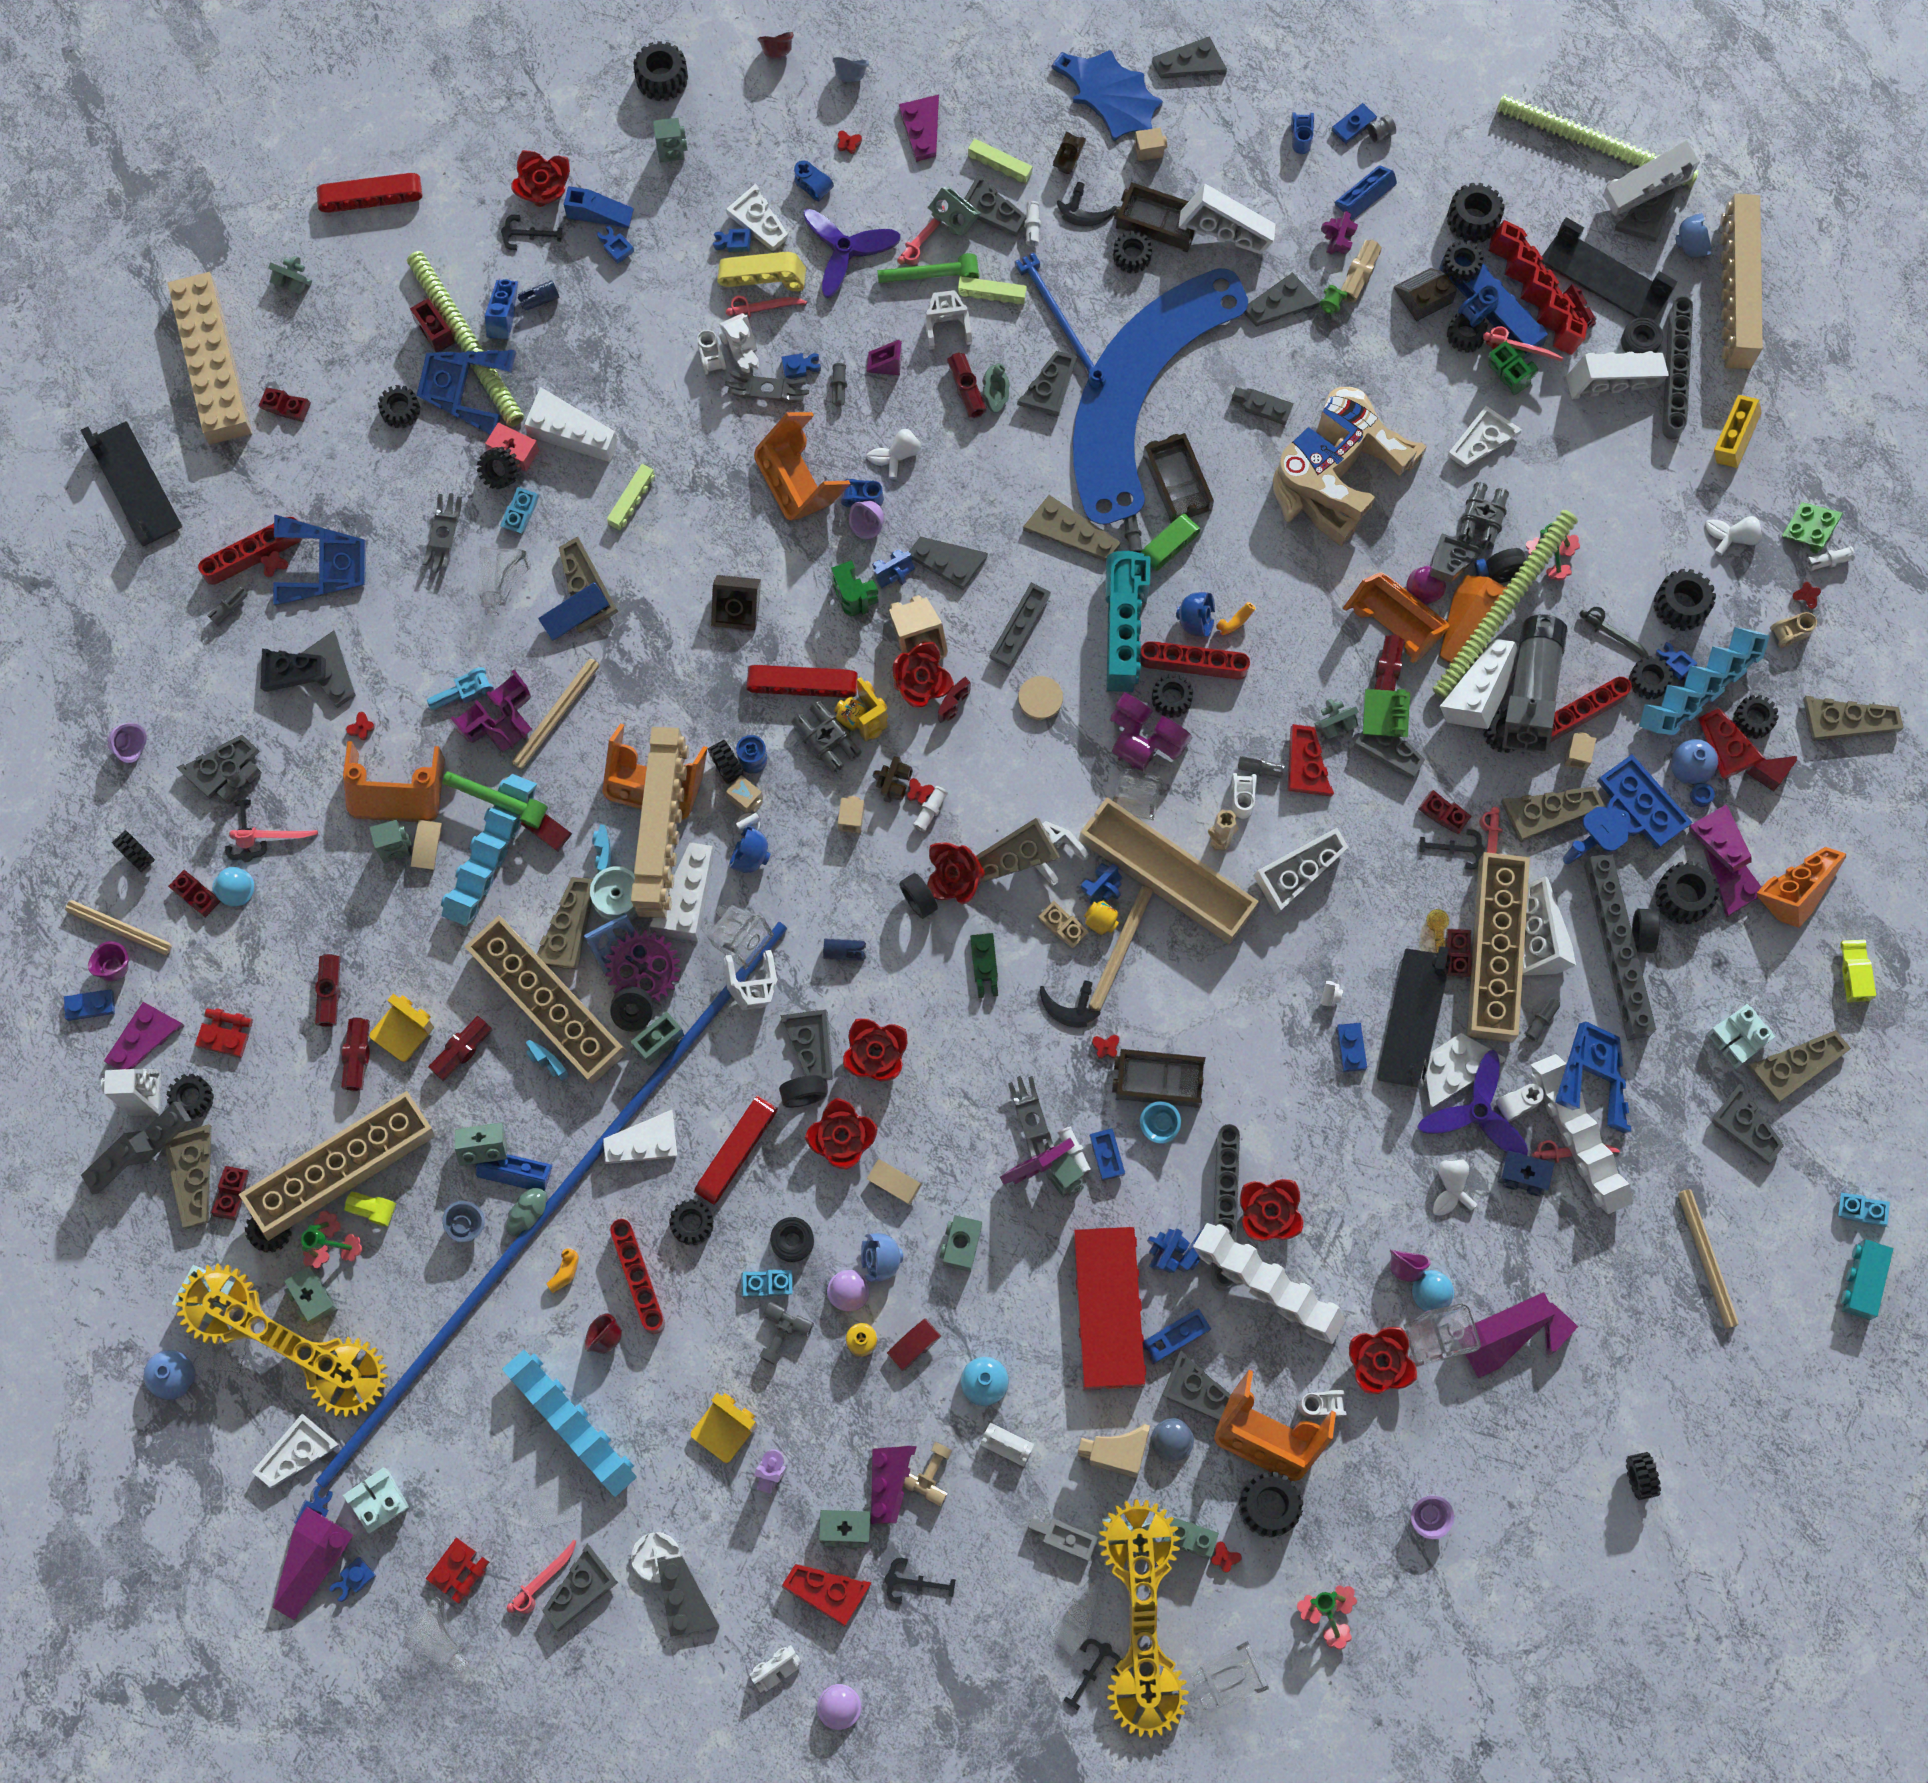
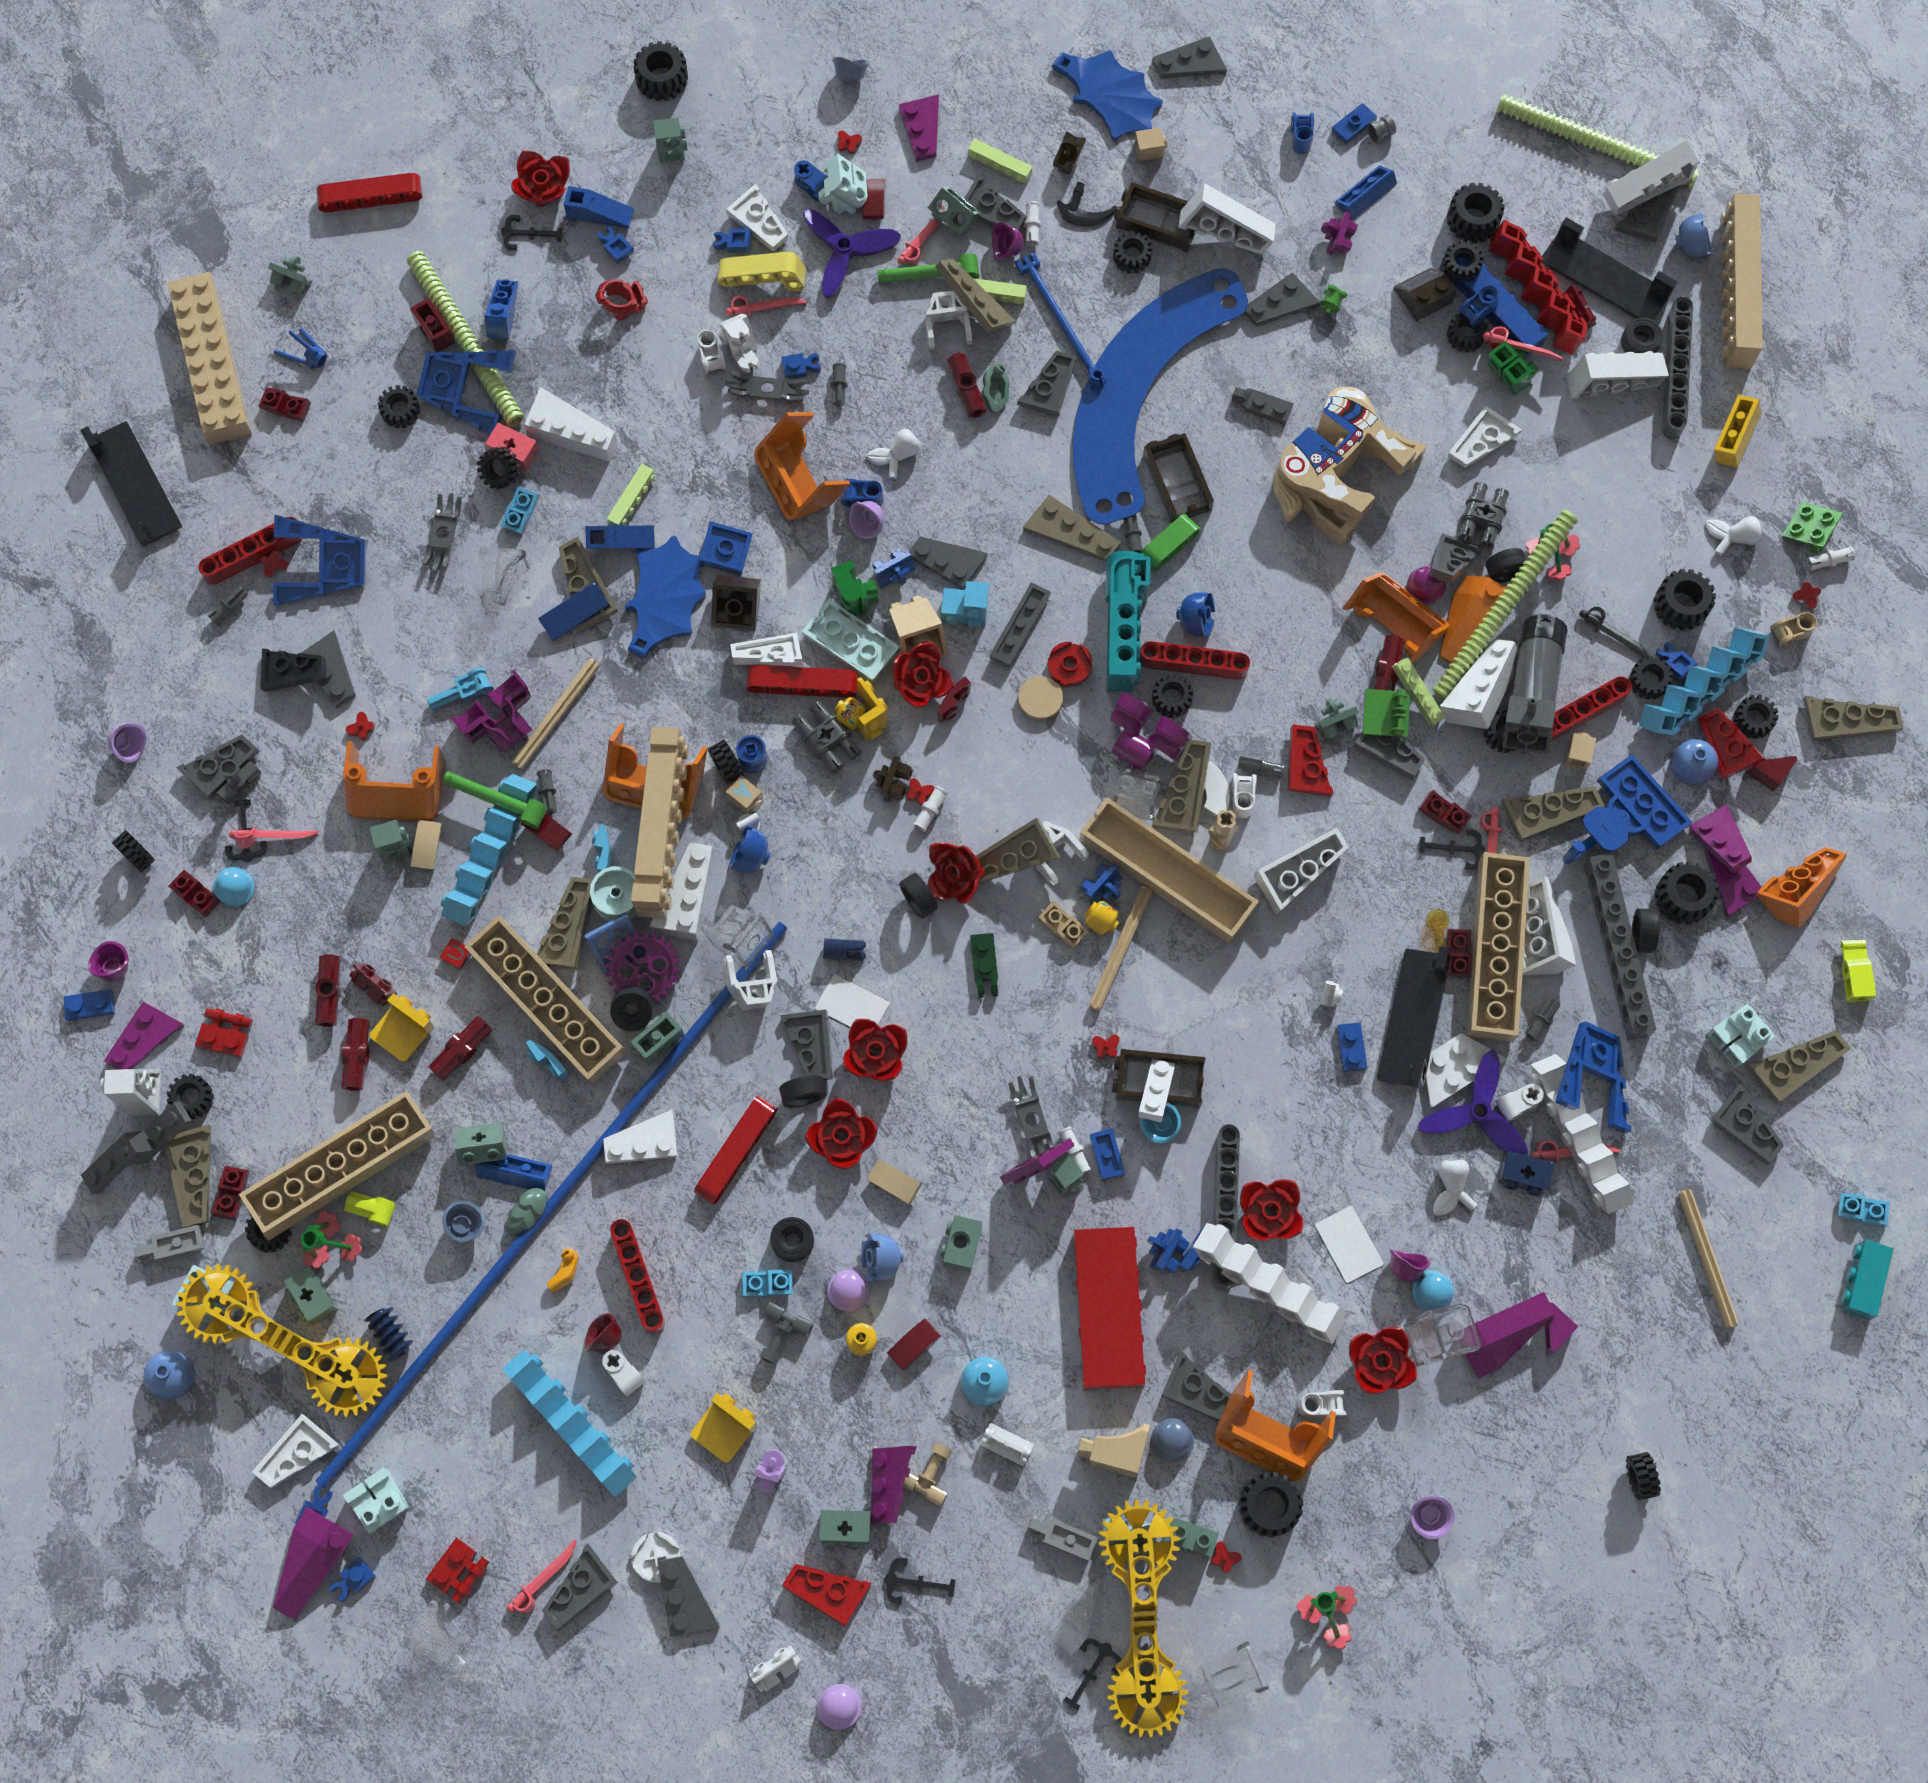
tan axle [65,900,172,955] -> none
dark blue hinge [517,280,560,311] -> none
black tyre [669,1199,714,1245] -> none
dark red helmet [757,32,794,59] -> none
tan brick [838,796,865,834] -> none
magenta slope [866,339,902,375] -> none
black piece [1040,980,1101,1028] -> none
blue plate [1143,1308,1211,1364] -> none
light orange arm [1216,602,1256,635] -> none
tan piece [1341,240,1382,303] -> none
blue tile [1474,559,1489,577] -> none
blue tile [1690,783,1715,807] -> none
none -> light grey hinge [134,1225,205,1262]
none -> blue plant [273,328,328,369]
none -> dark red hinge [349,963,397,1006]
none -> dark blue piece [364,1307,413,1362]
none -> red tile [439,938,471,970]
none -> dark grey axle [537,769,557,815]
none -> blue slope [585,525,655,549]
none -> red piece [595,279,648,320]
none -> white piece [602,1350,646,1397]
none -> blue animal [625,535,706,659]
none -> blue tile [698,521,753,575]
none -> white wing [730,633,803,666]
none -> light aqua piece [802,599,900,683]
none -> white sticker [815,974,890,1027]
none -> light aqua hips [818,154,867,214]
none -> dark red slope [862,179,886,220]
none -> dark tan wing [935,258,1016,333]
none -> medium azure brick [941,581,989,627]
none -> magenta helmet [992,222,1023,261]
none -> red plate [1047,642,1092,688]
none -> white plate [1138,1058,1175,1122]
none -> dark tan wing [1152,739,1212,833]
none -> white tile [1203,761,1230,817]
none -> white sticker [1315,1206,1384,1283]
none -> yellowish green piece [1392,658,1445,726]

